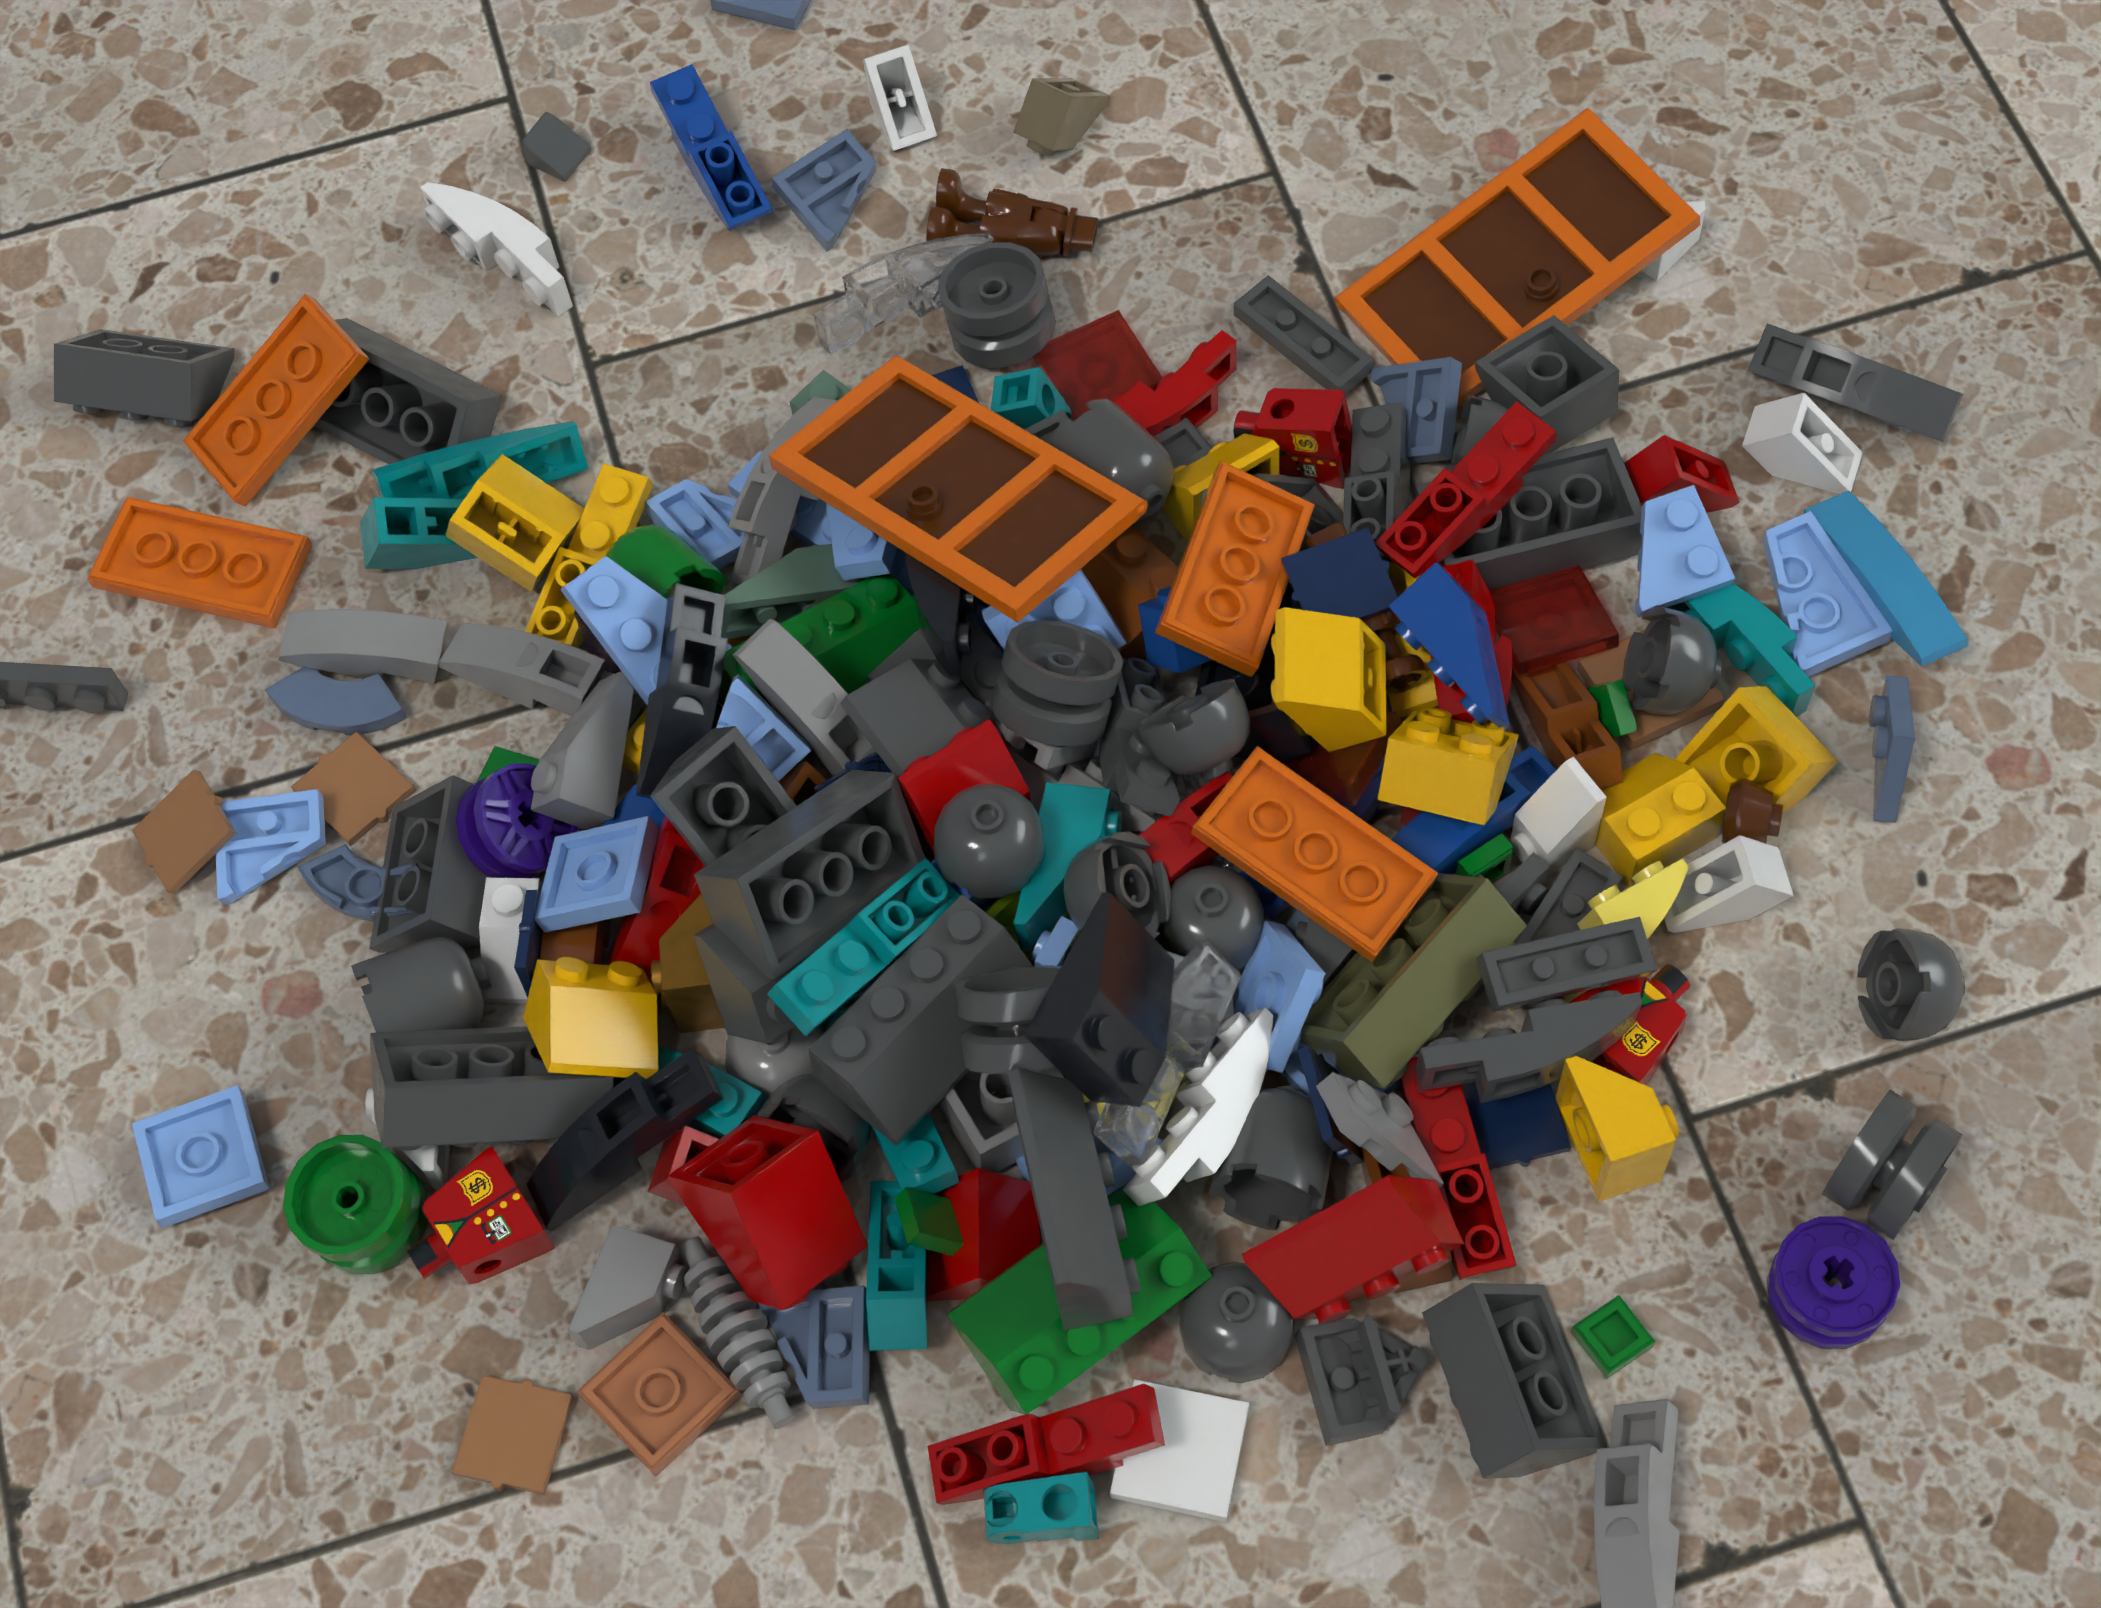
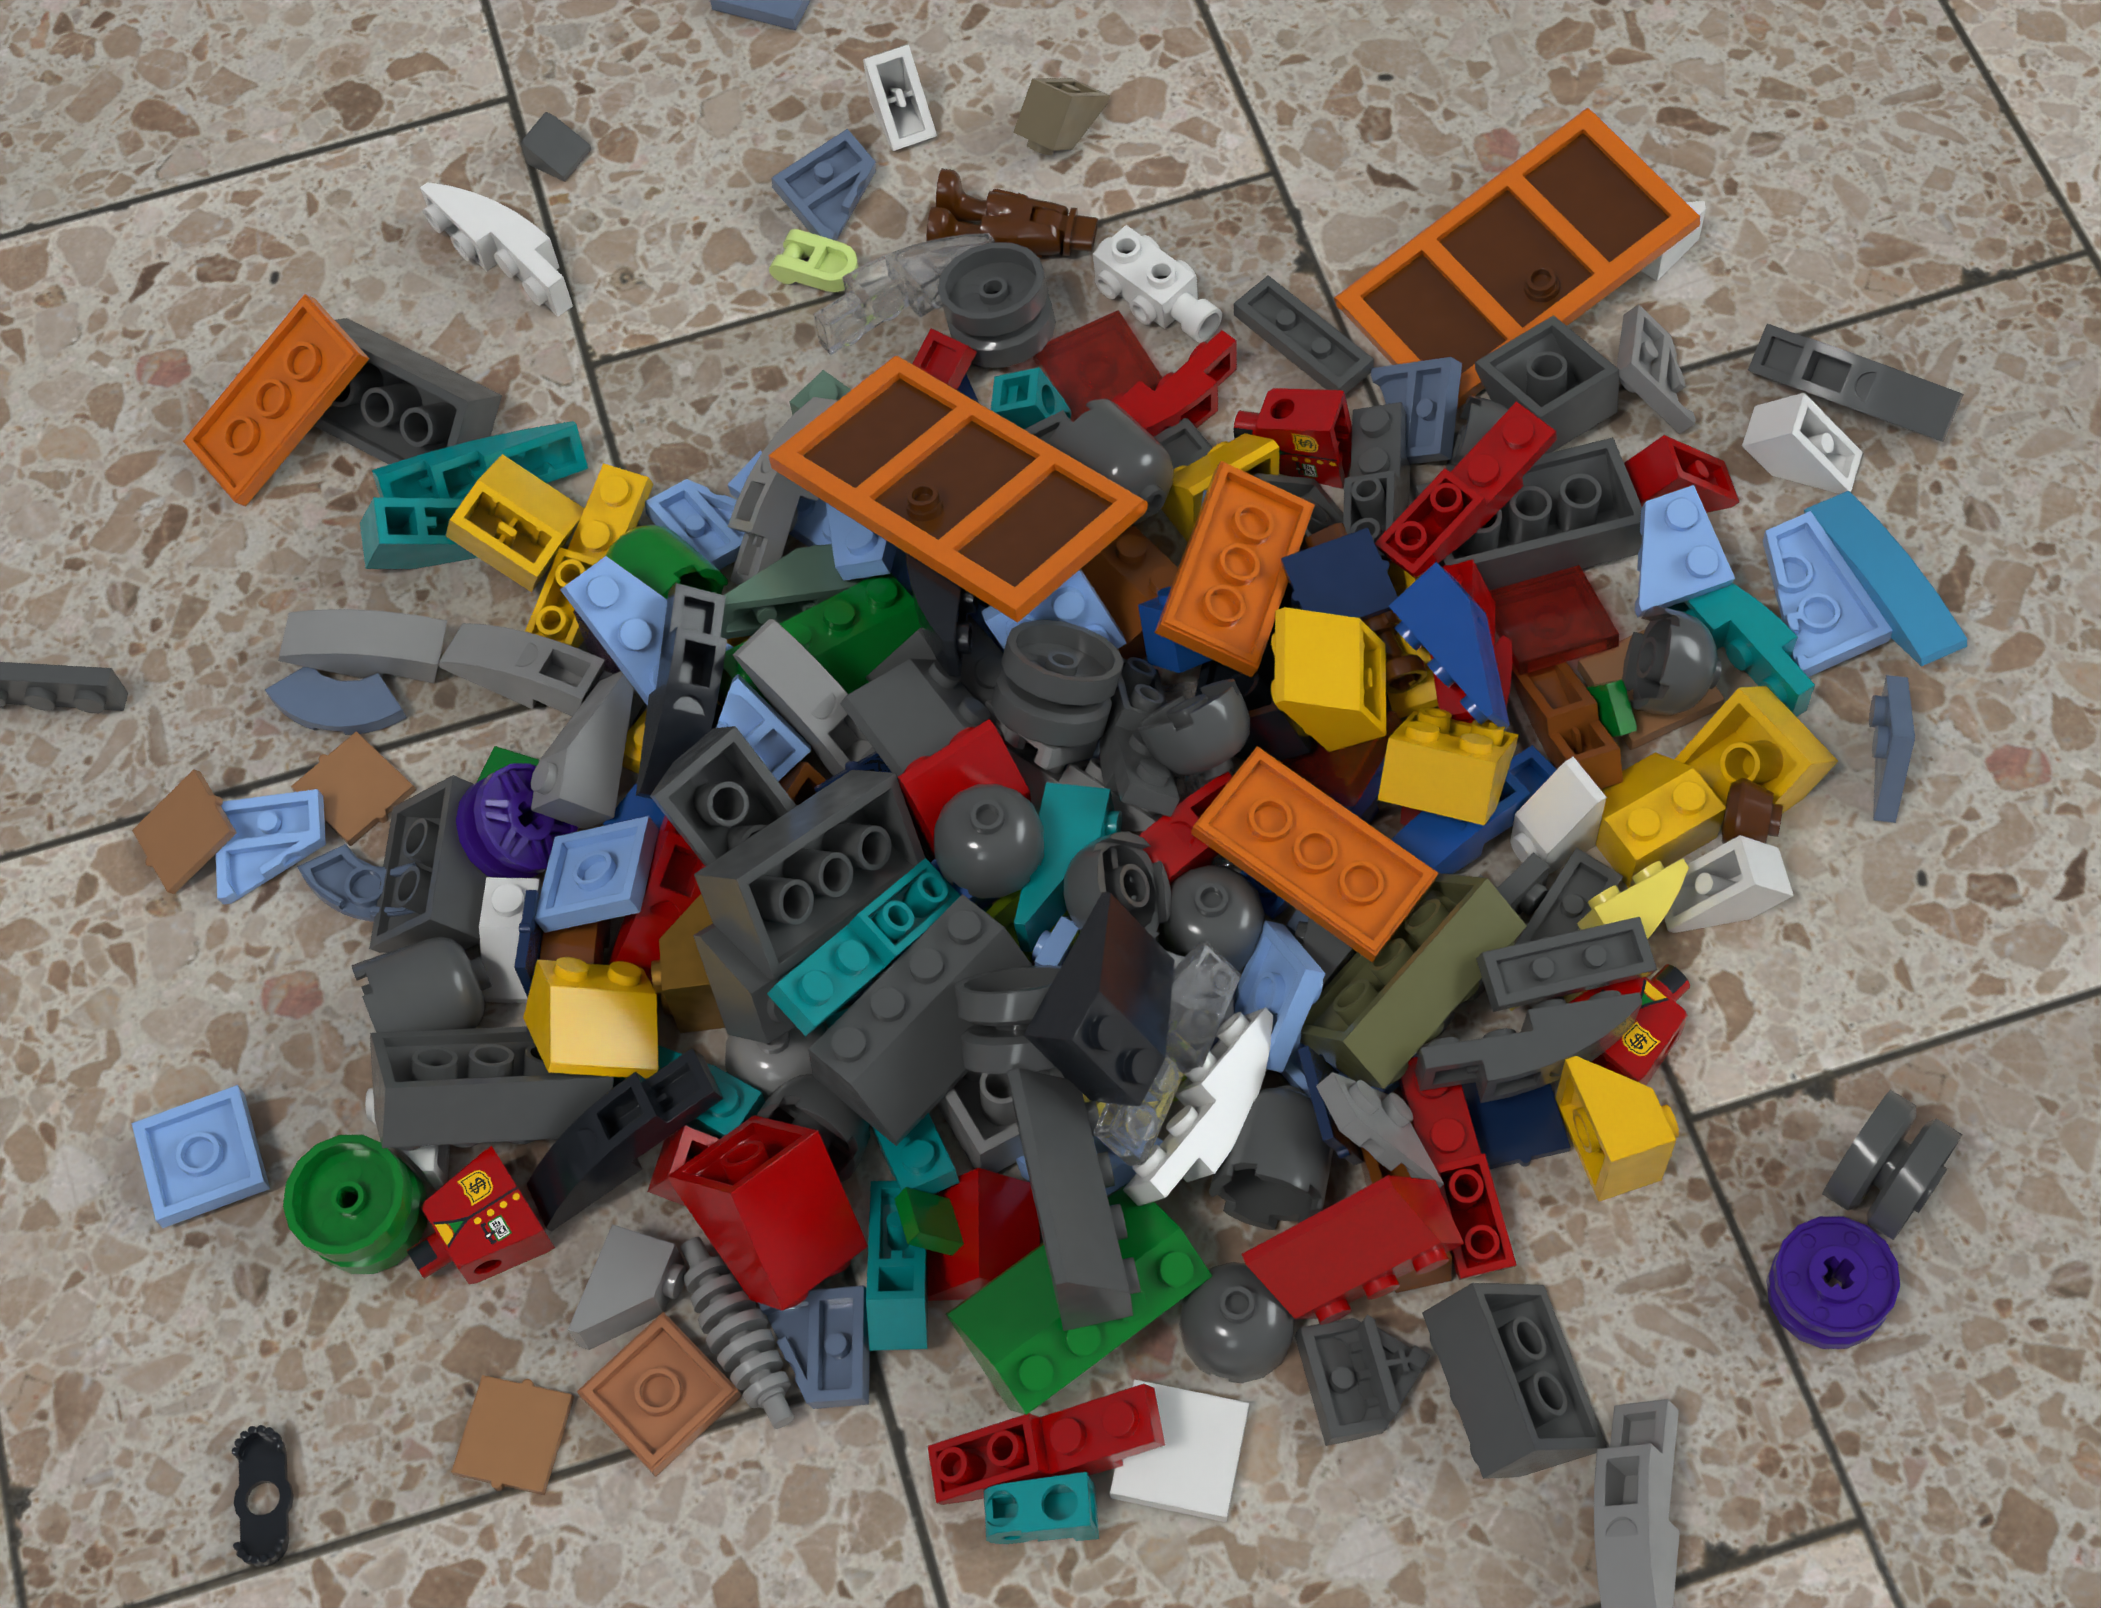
dark grey slope [54,329,234,427] -> none
orange tile [87,497,313,629] -> none
blue slope [650,64,773,231] -> none
green tile [1456,833,1513,884] -> none
green tile [1570,1295,1655,1379] -> none
dark grey cylinder [1857,928,1966,1041] -> none
none -> black piece [232,1425,294,1567]
none -> yellowish green plate [769,229,859,292]
none -> red plate [912,328,977,390]
none -> white brick [1093,225,1222,343]
none -> light grey wing [1617,304,1696,434]

